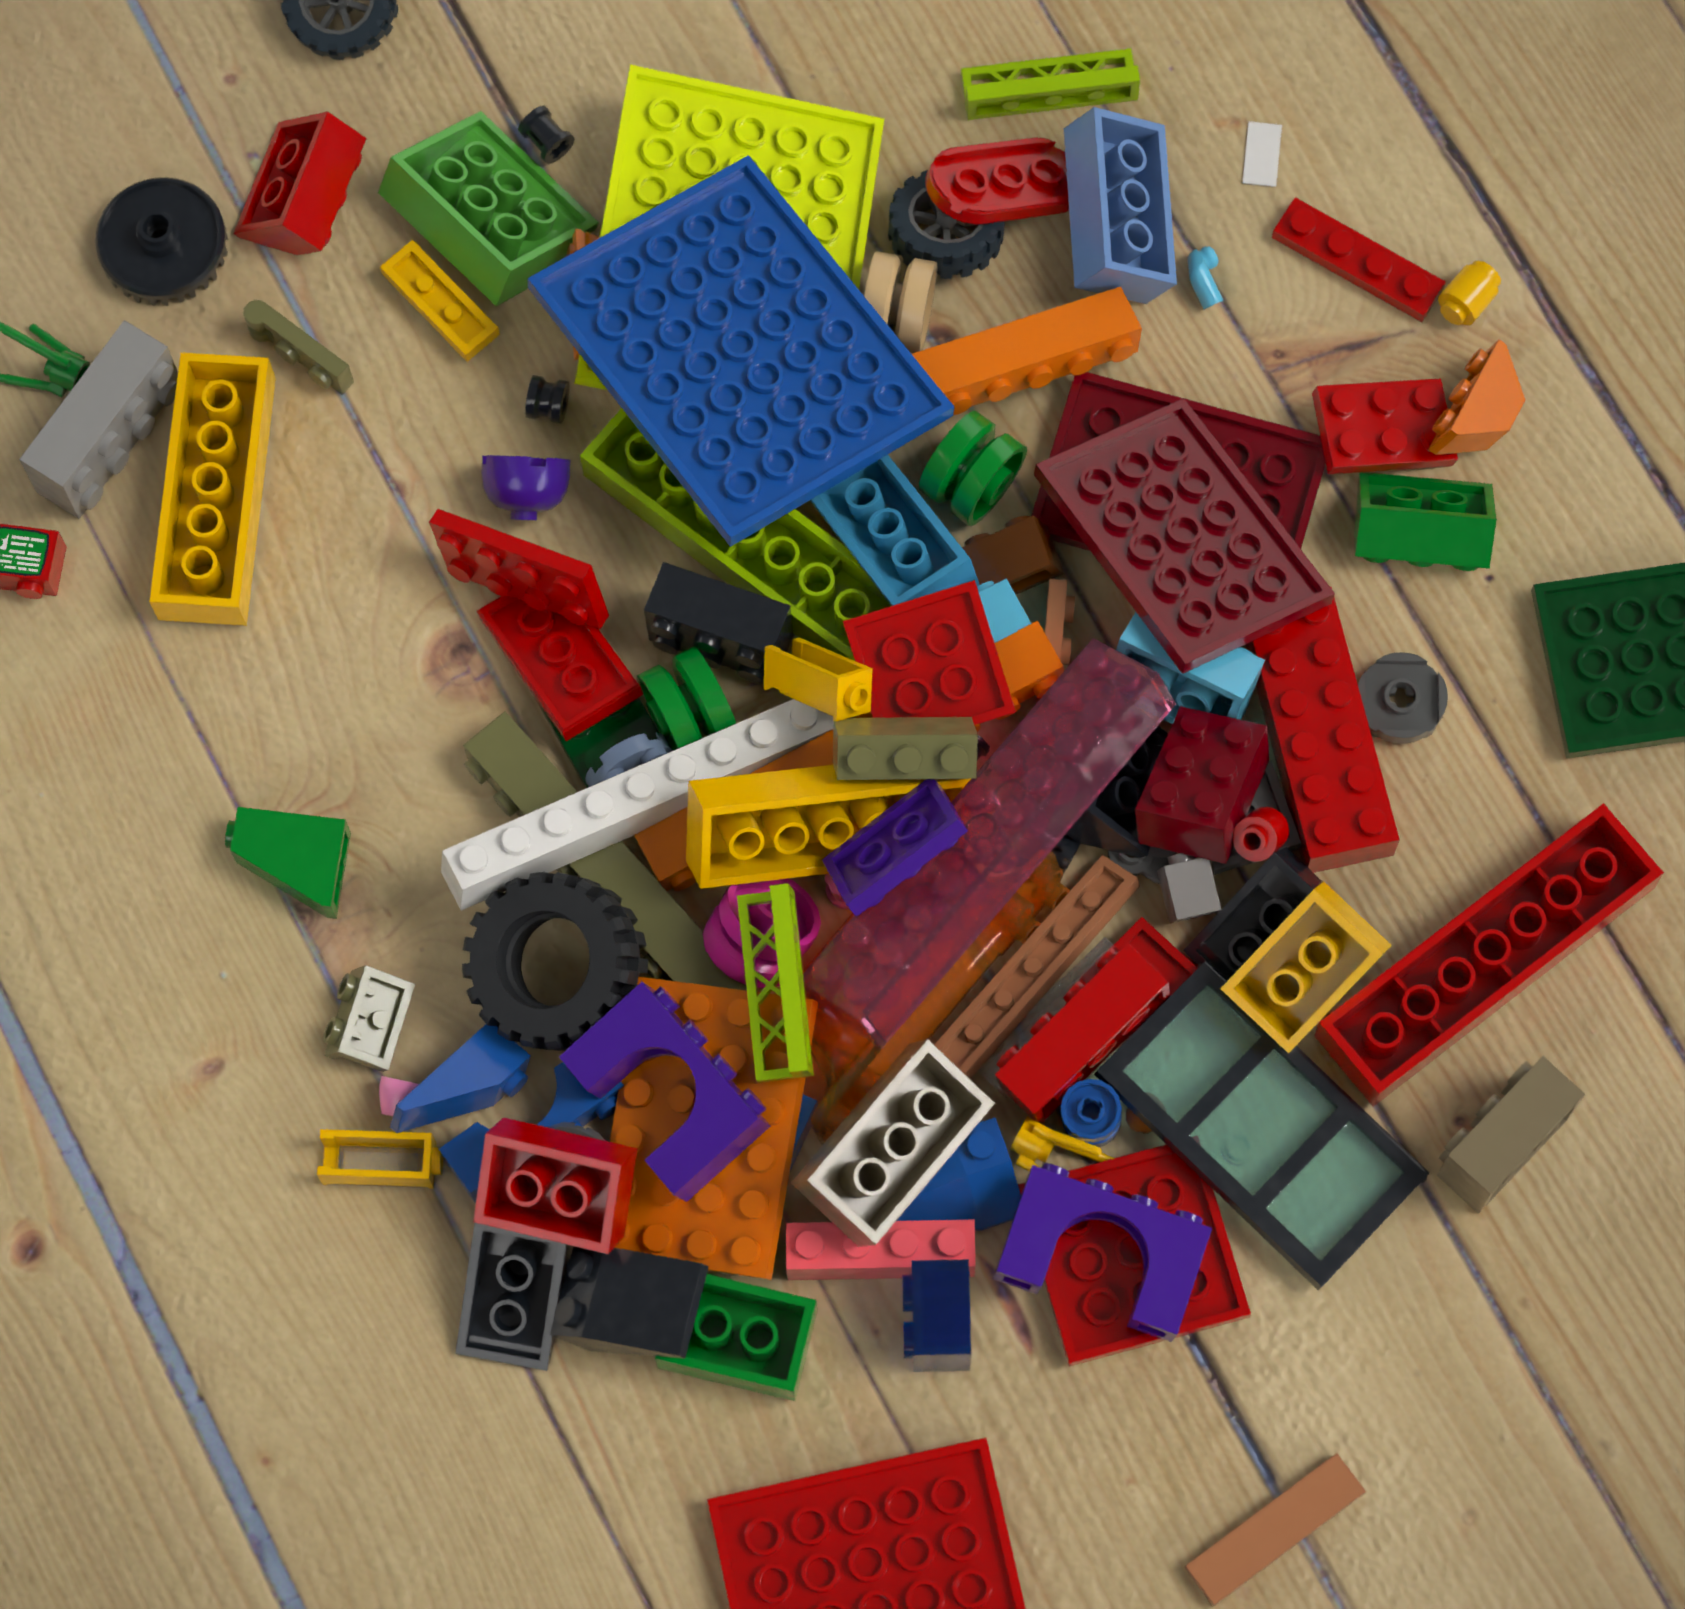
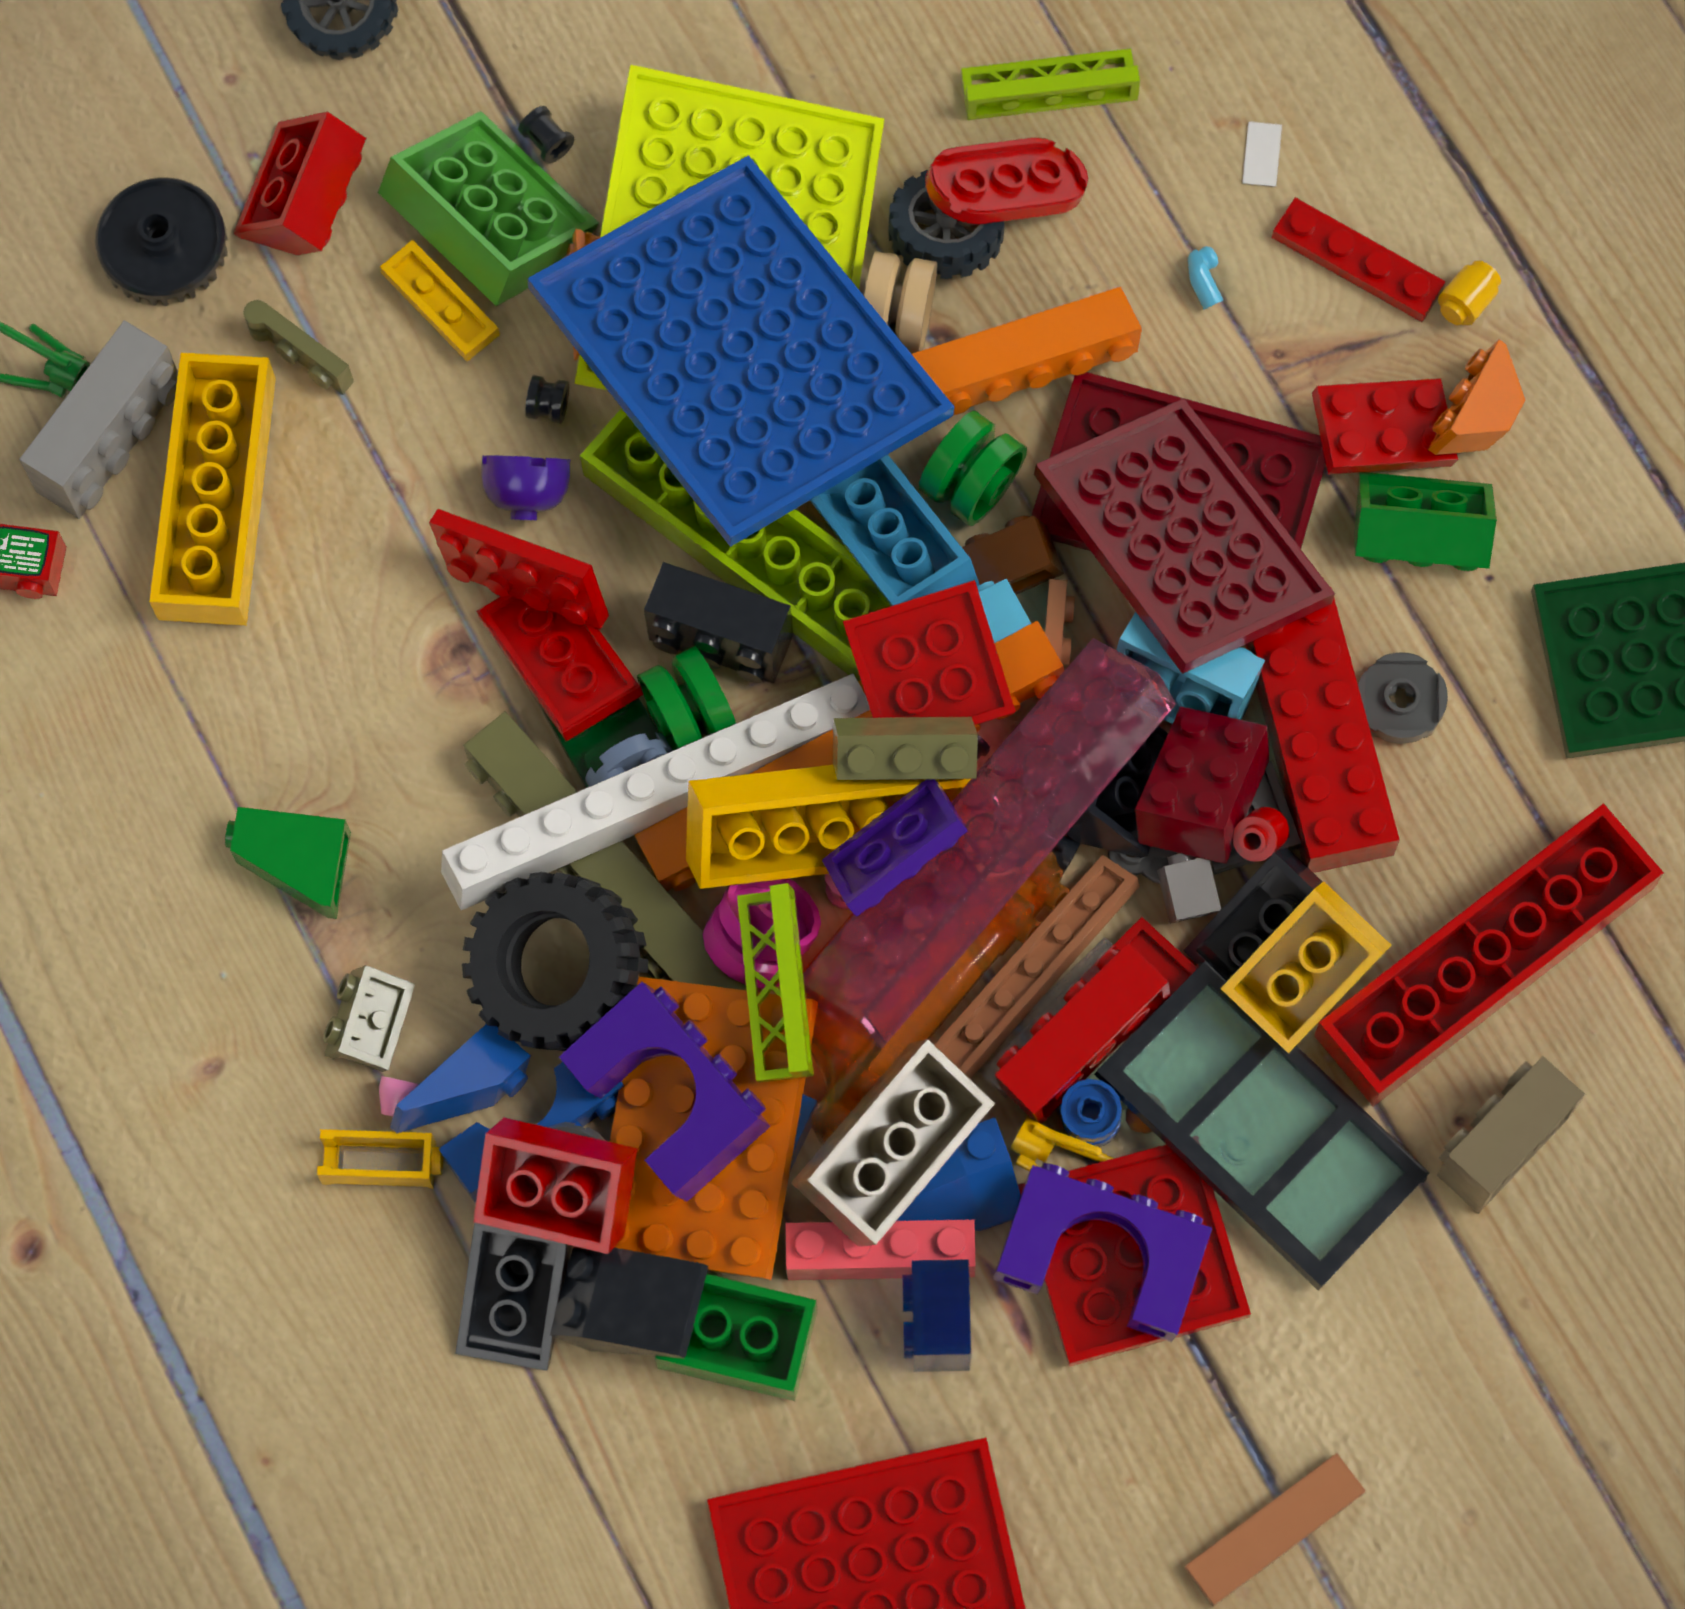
yellow window [764,637,872,722] -> none
medium blue brick [1064,107,1177,304] -> none

